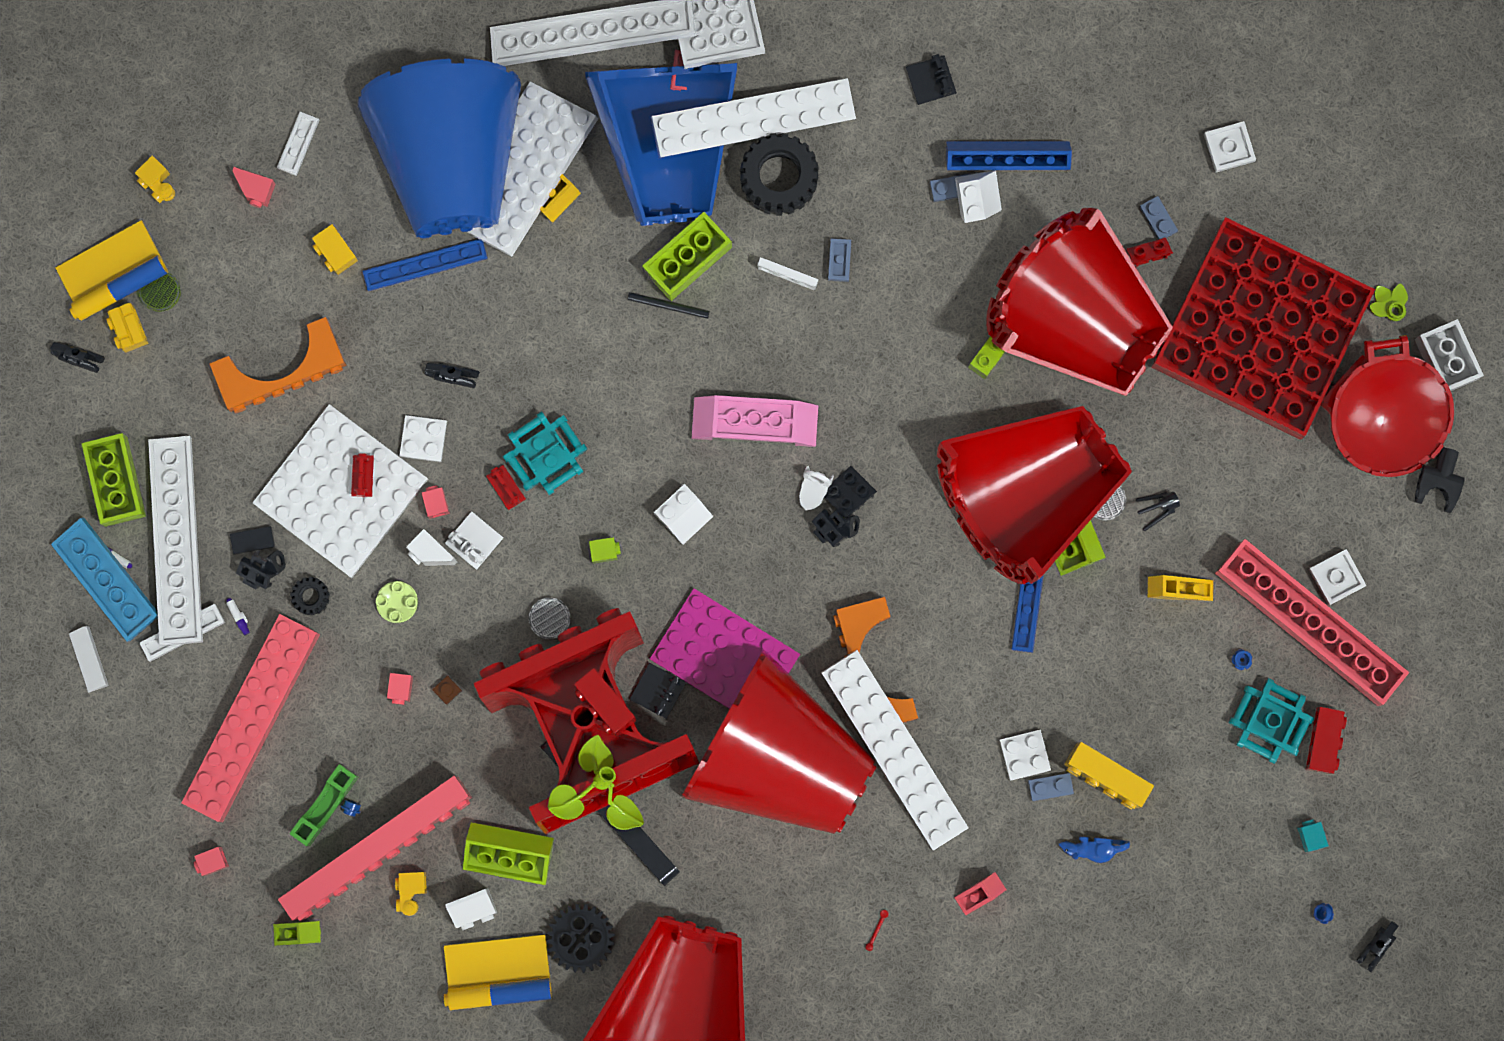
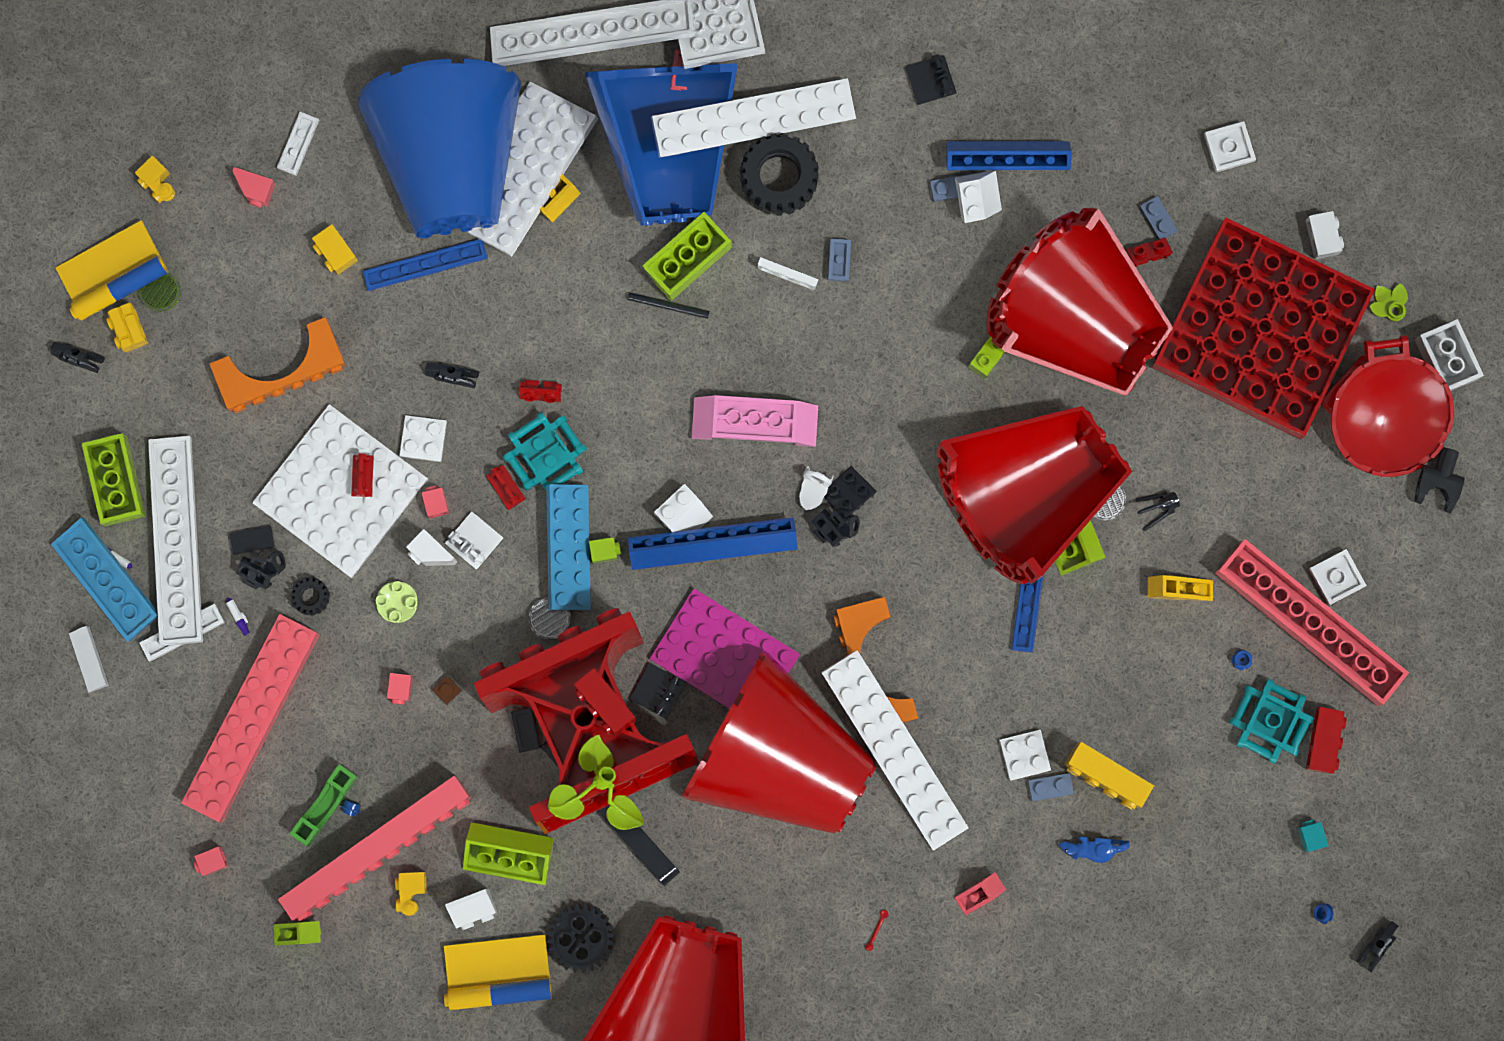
none -> black tile [511,708,540,753]
none -> red hinge [519,380,562,403]
none -> dark azure plate [546,484,591,610]
none -> blue brick [628,517,798,570]
none -> white brick [1305,211,1344,259]

